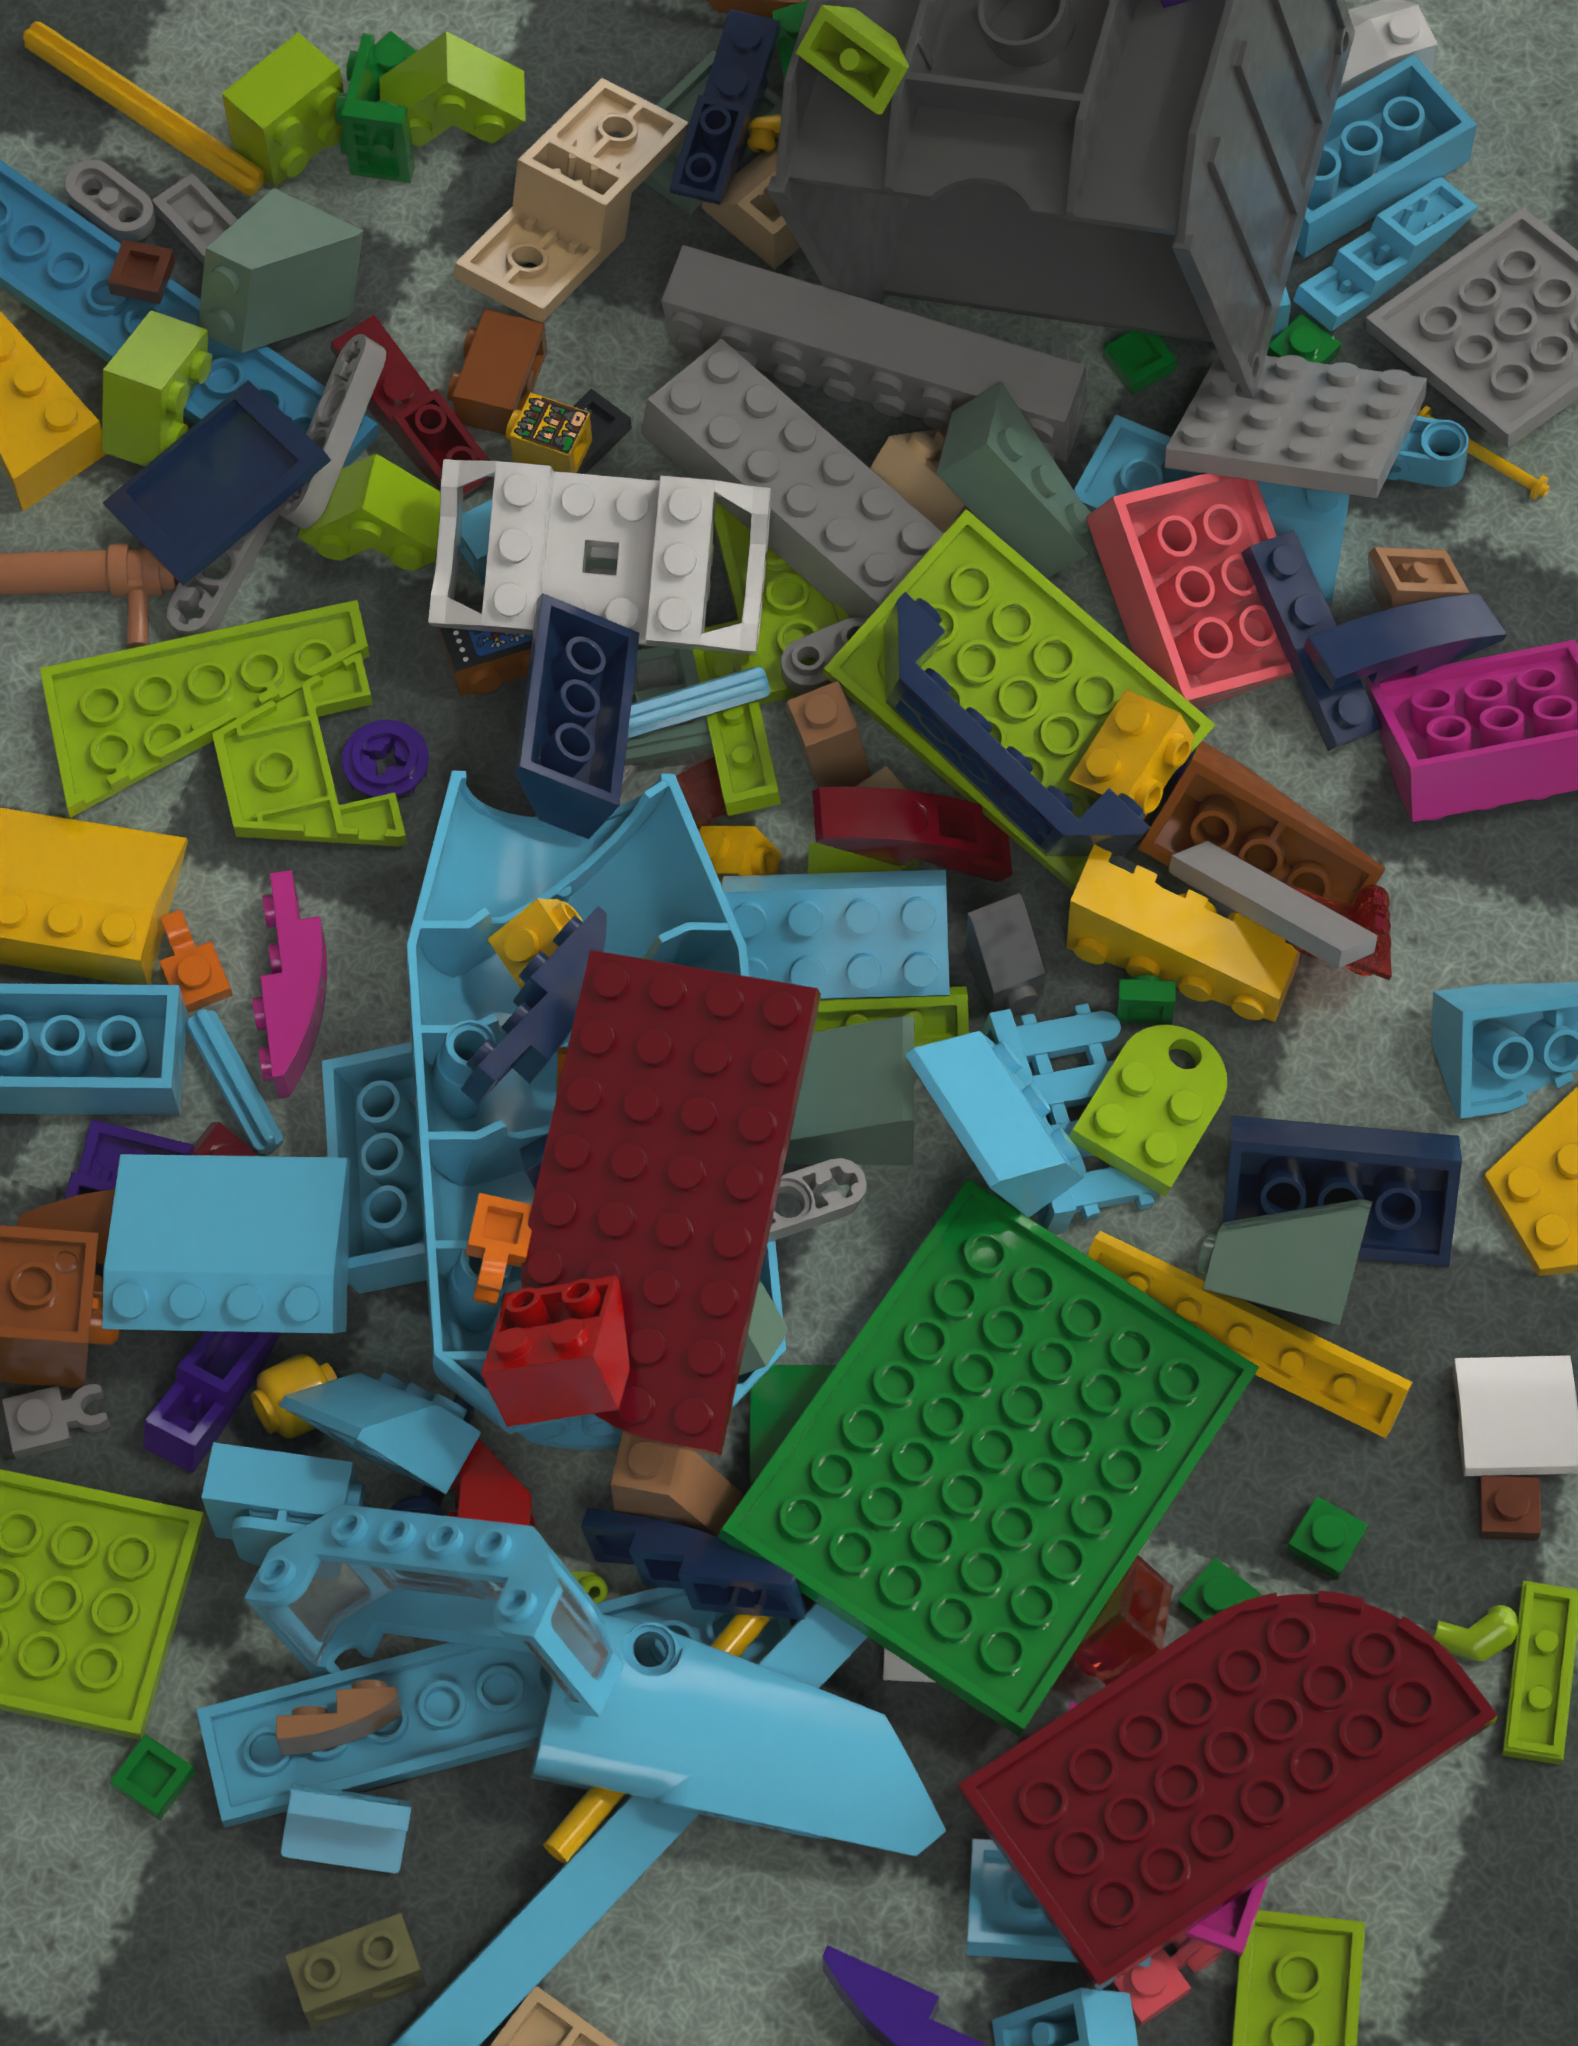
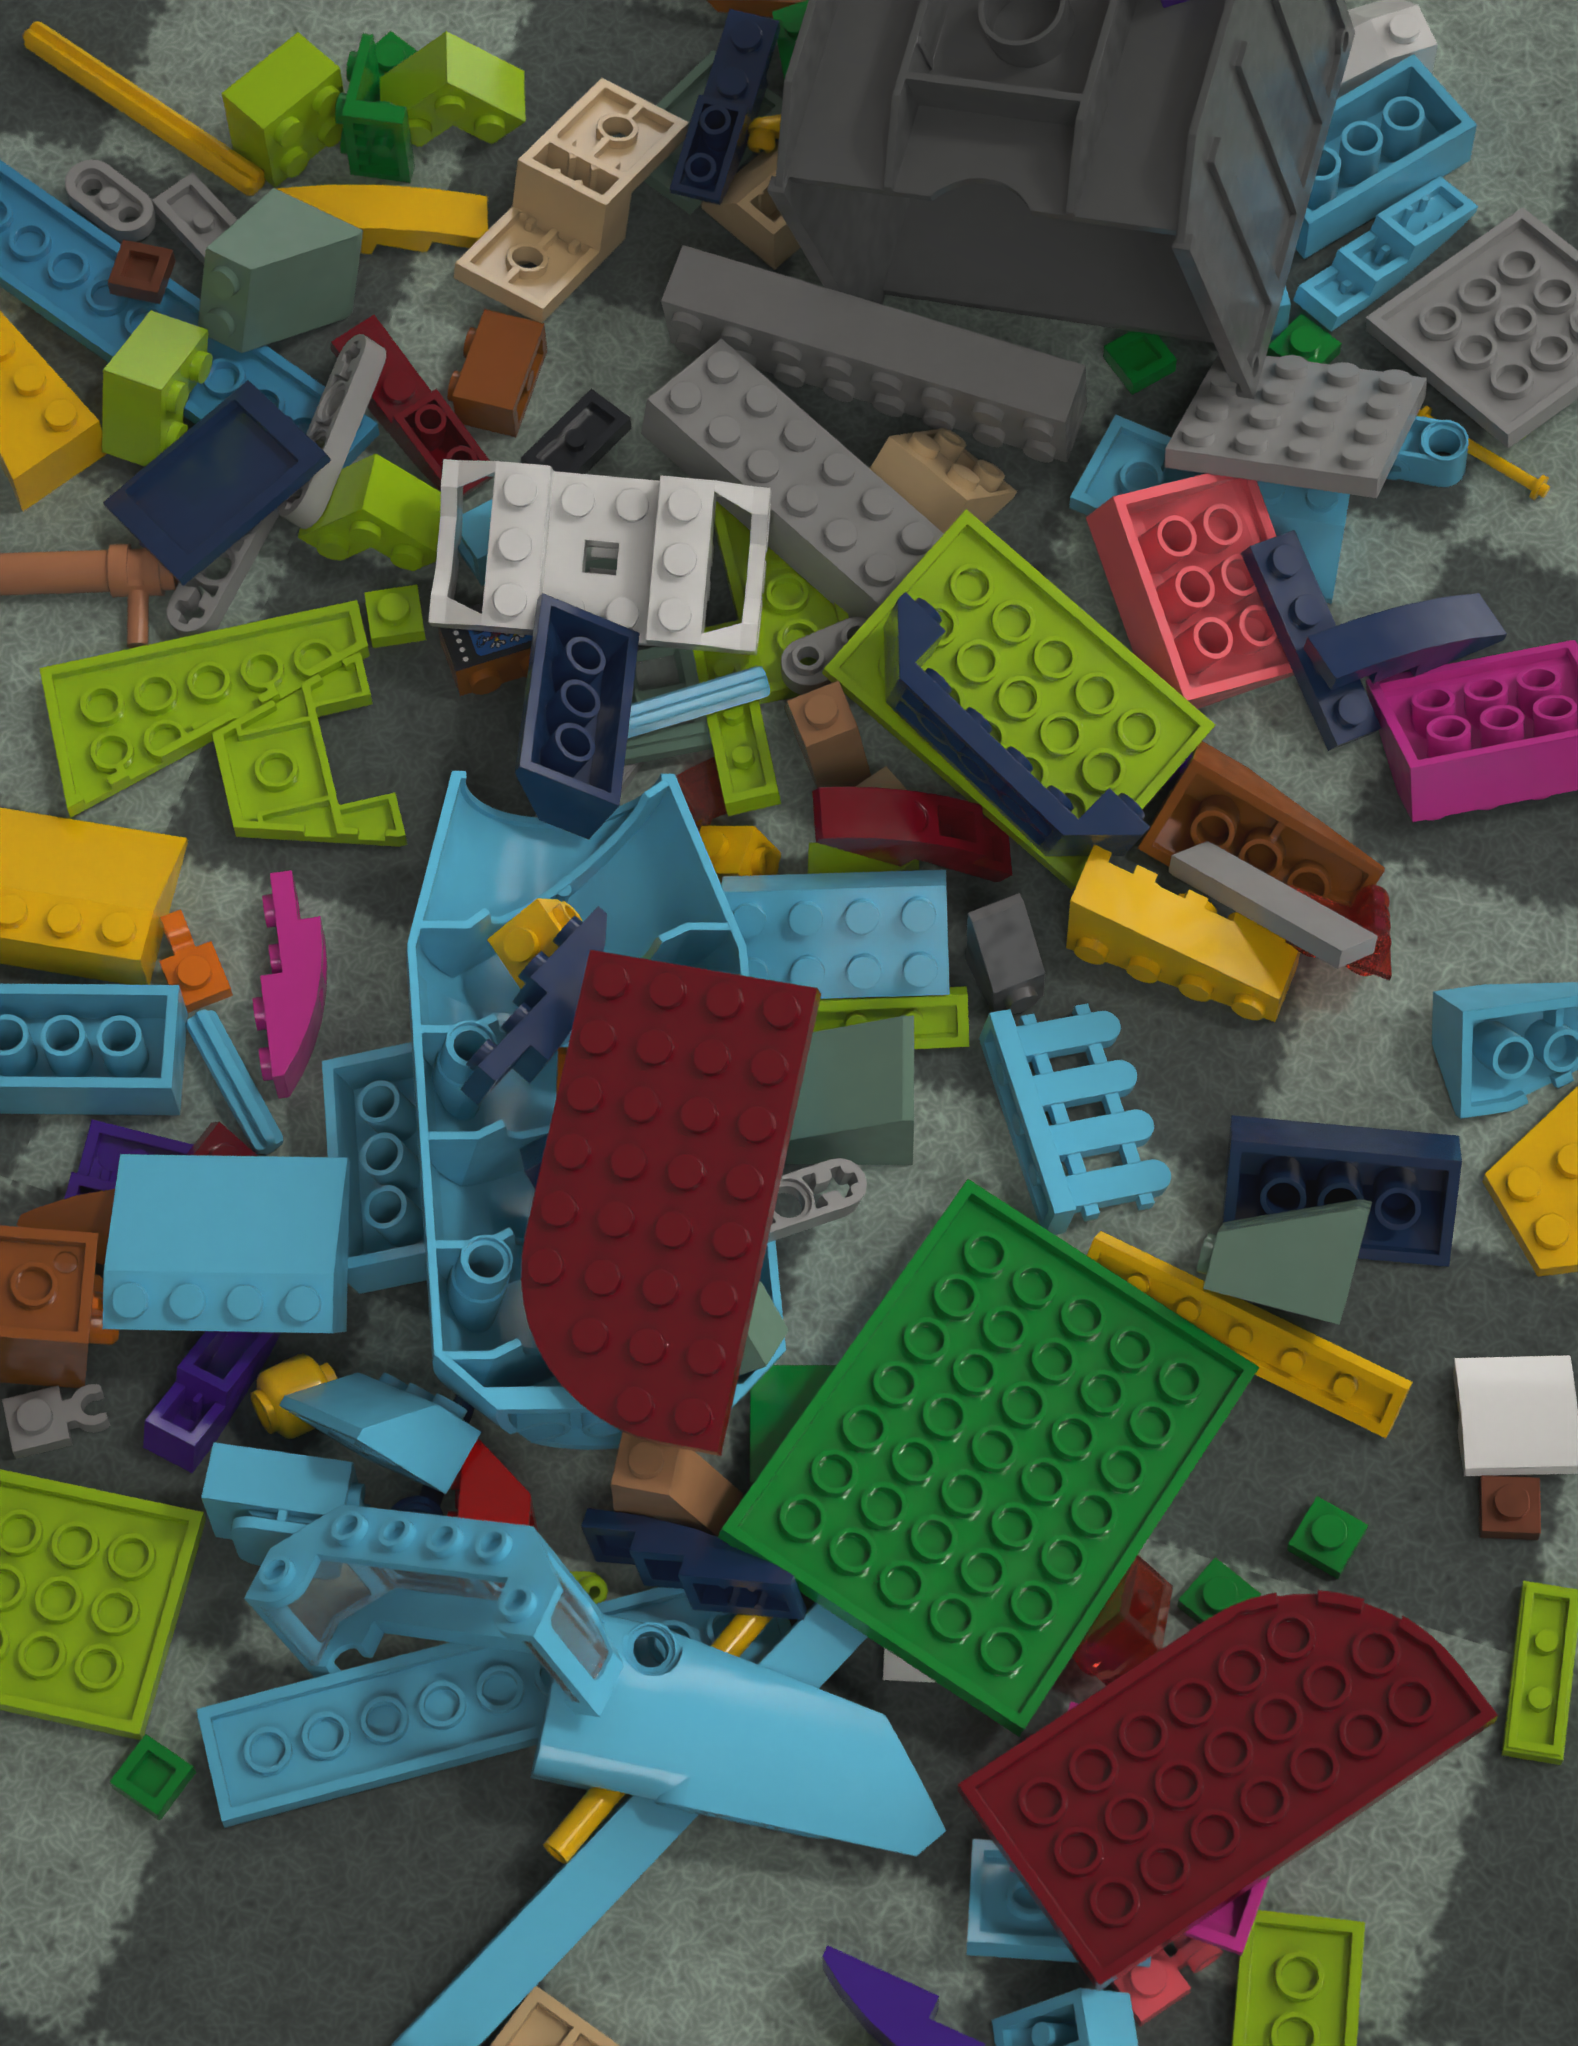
medium nougat slope [276,1680,402,1756] -> none
medium azure panel [281,1783,411,1873] -> none
olive brick [285,1913,427,2029] -> none
dark purple gear [342,720,429,798] -> none
orange plate [465,1193,532,1306] -> none
red slope [481,1275,630,1427] -> none
brick [506,392,592,473] -> none
lime slope [796,5,909,114] -> none
medium azure slope [905,1031,1084,1218] -> none
sand green wedge [937,382,1092,578] -> none
yellow bracket [1068,689,1194,820] -> none
lime plate [1069,1025,1227,1198] -> none
green plate [1117,975,1176,1024] -> none
medium nougat slope [1368,547,1469,611] -> none
lime arm [1434,1605,1519,1662] -> none
none -> yellow slope [275,185,488,254]
none -> lime plate [364,585,426,648]

